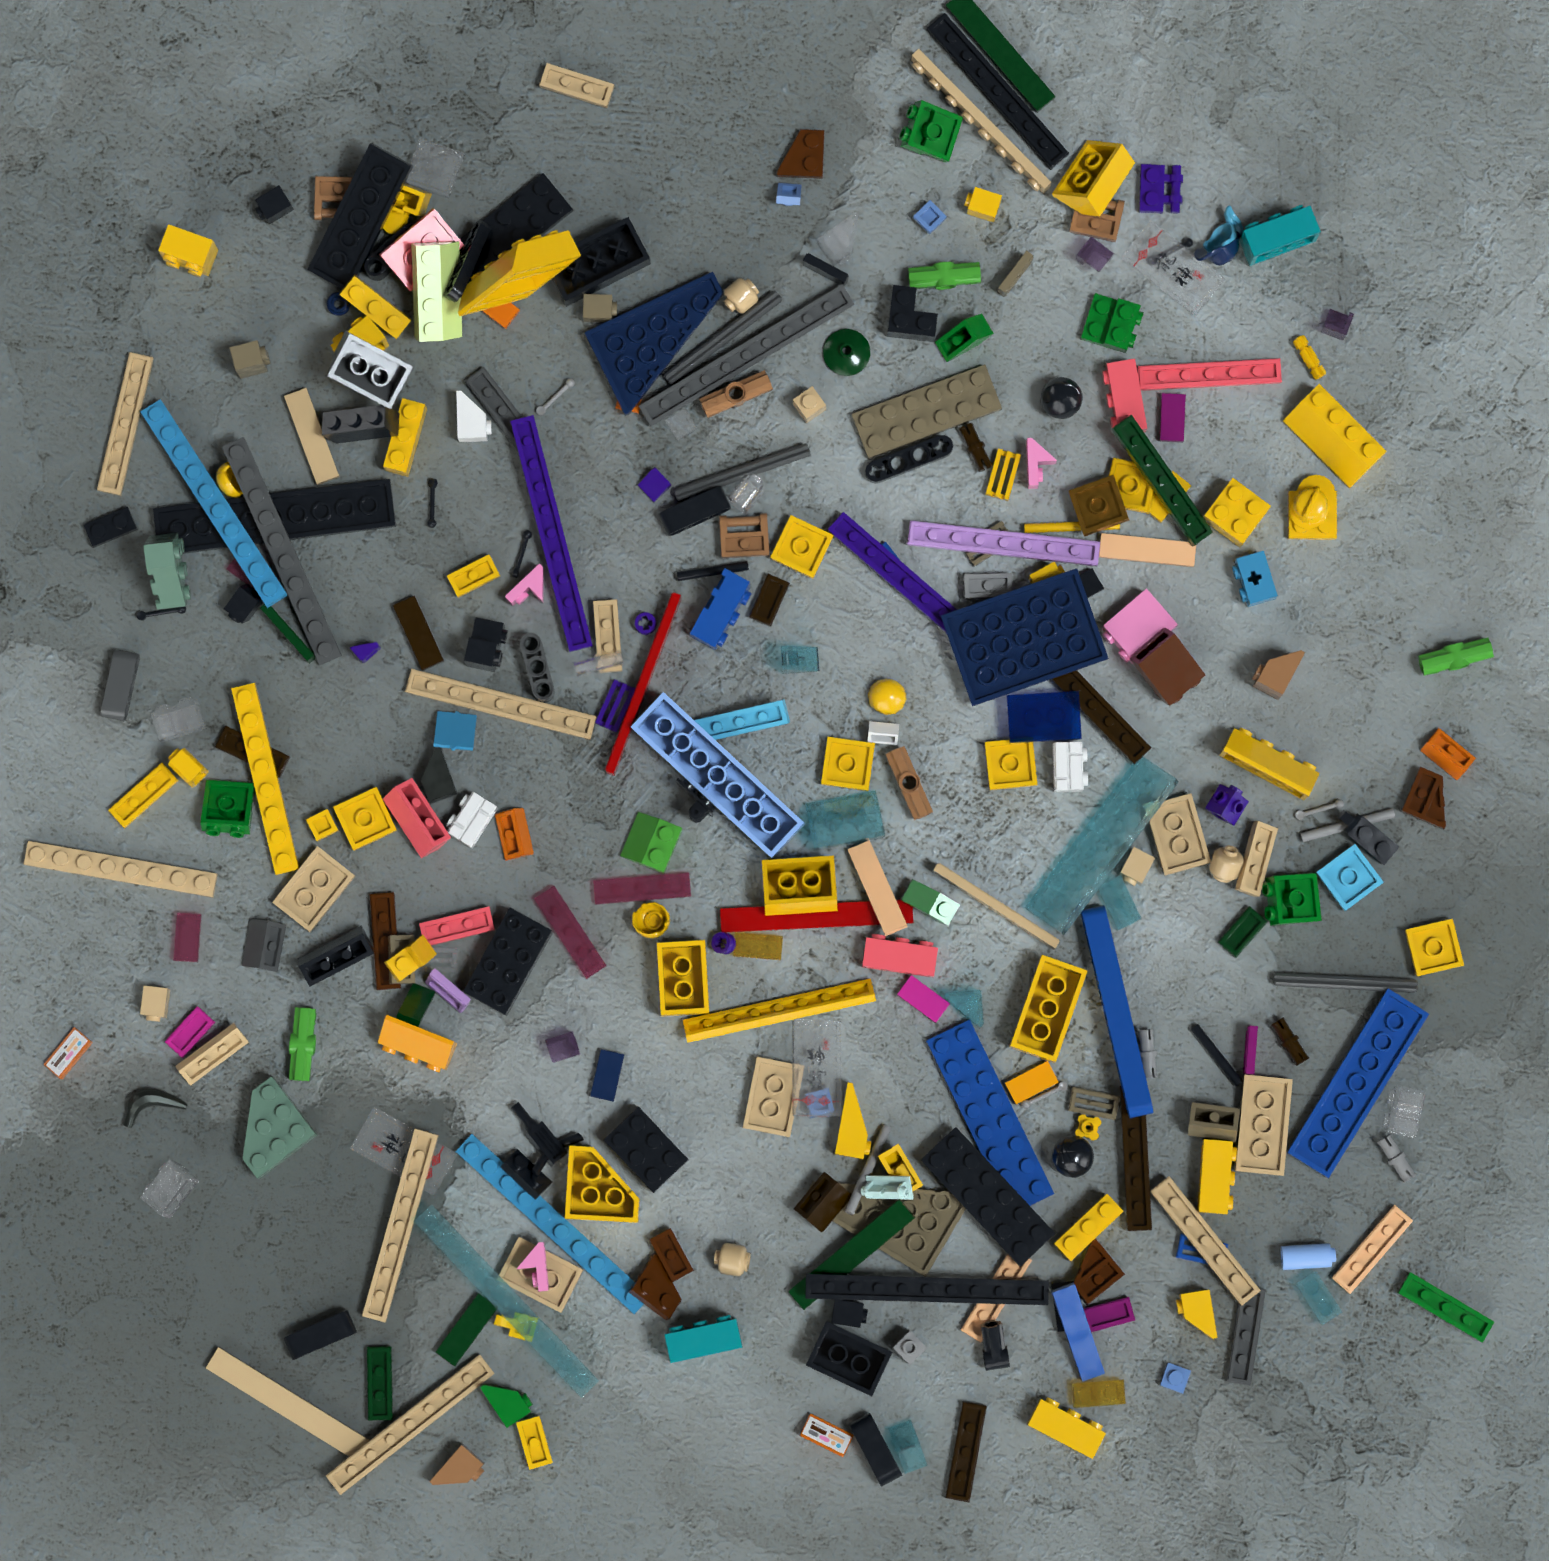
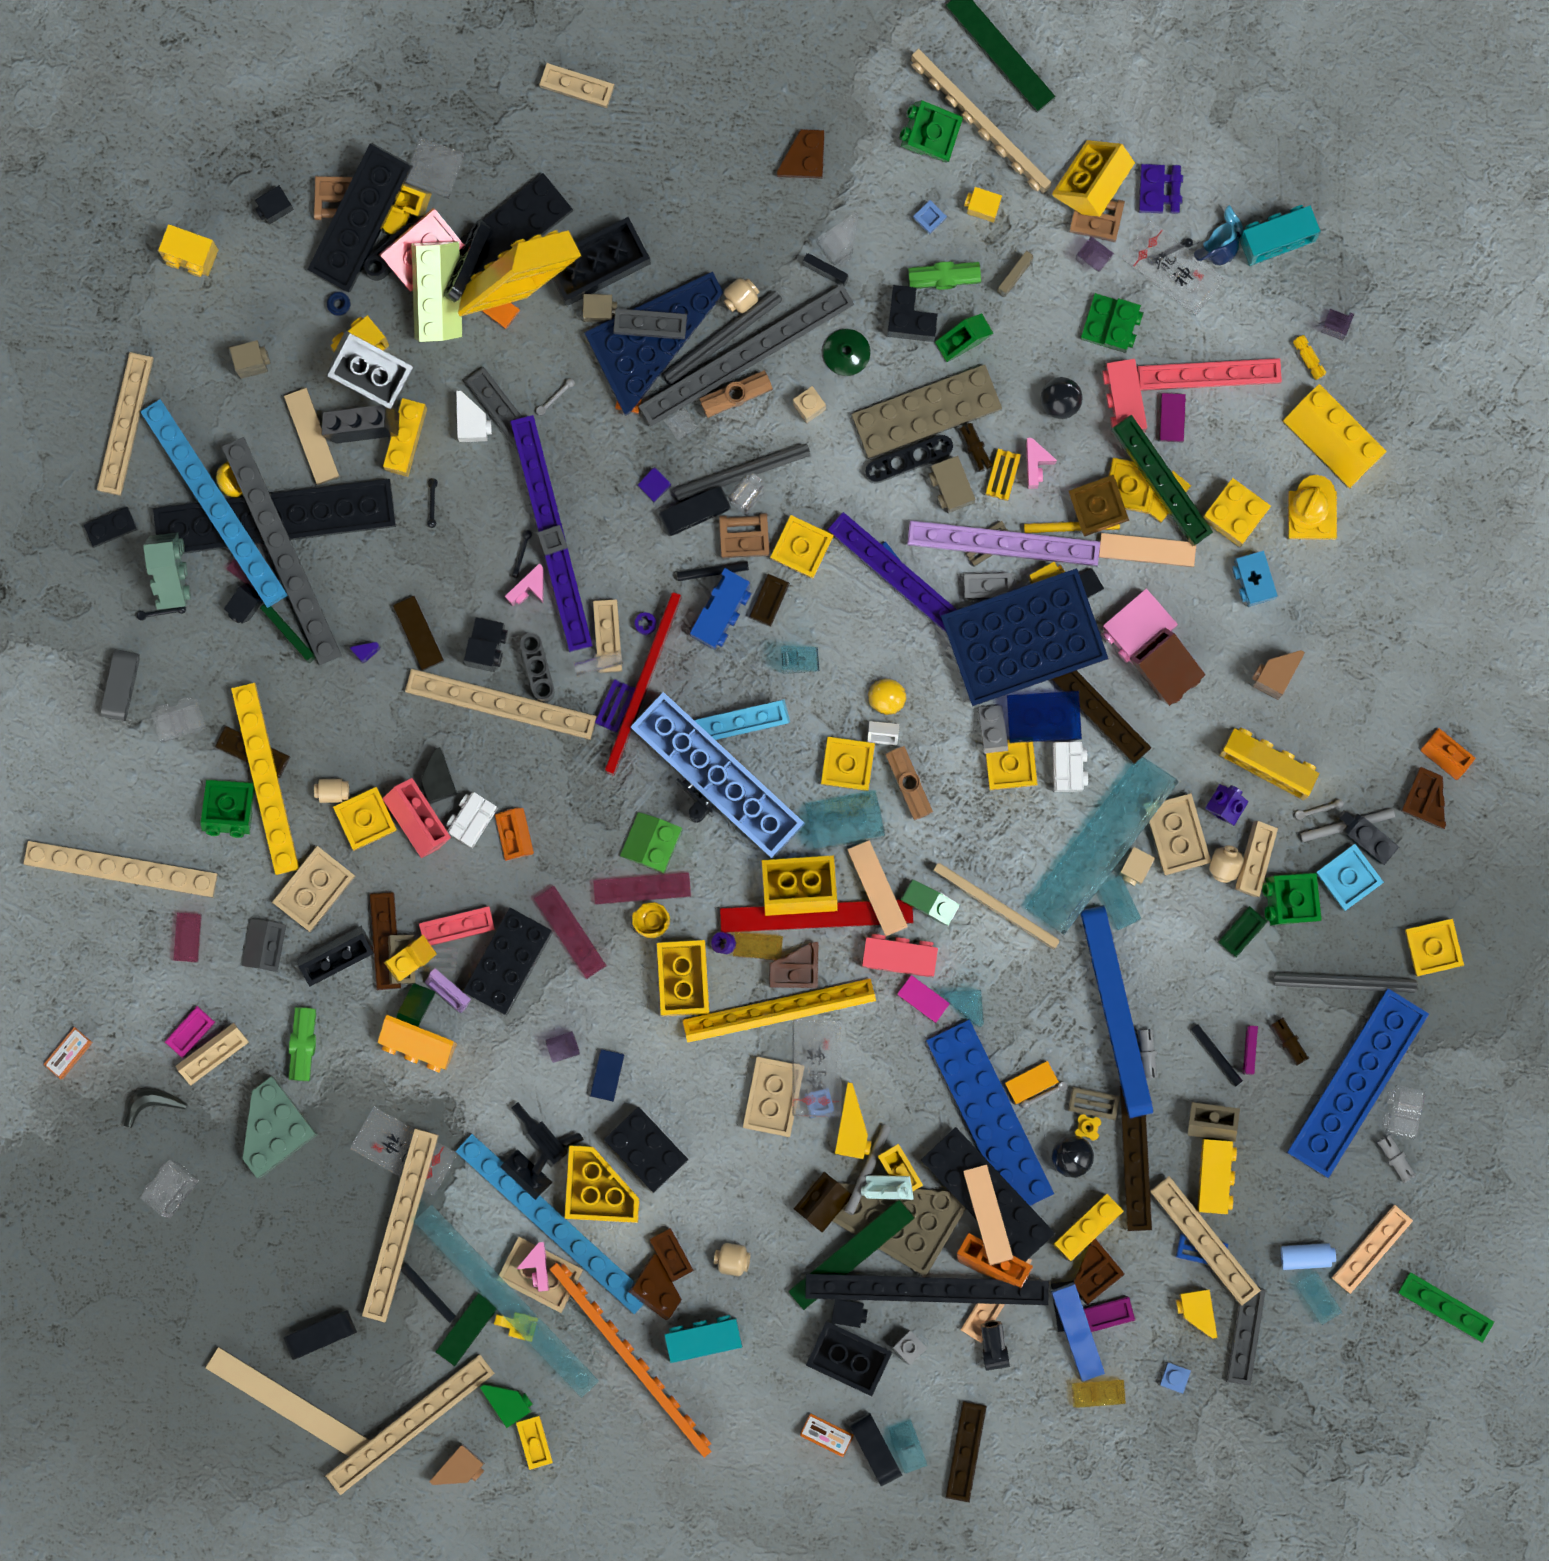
yellow tile [108,763,179,828] -> none
tan brick [140,986,170,1022] -> none
yellow brick [168,748,209,788] -> none
yellow plate [306,809,339,842] -> none
yellow brick [340,274,411,339] -> none
dark green tile [367,1347,393,1421] -> none
dark azure piece [434,711,477,751] -> none
yellow plate [447,554,501,598] -> none
medium blue plate [776,183,802,206] -> none
black tile [927,13,1069,170] -> none
yellow brick [1009,955,1088,1063] -> none
yellow brick [1027,1397,1106,1459] -> none
tan plate [1235,1074,1293,1176] -> none
bright green piece [1418,638,1494,676] -> none
none -> tan brick [314,779,349,803]
none -> black bar [401,1263,457,1323]
none -> dark grey plate [537,525,568,556]
none -> orange plate [549,1262,712,1458]
none -> dark grey plate [614,309,687,340]
none -> reddish brown wing [769,942,819,988]
none -> dark tan brick [928,456,976,513]
none -> orange slope [957,1233,1033,1288]
none -> light nougat tile [963,1165,1013,1265]
none -> light grey plate [978,705,1008,754]

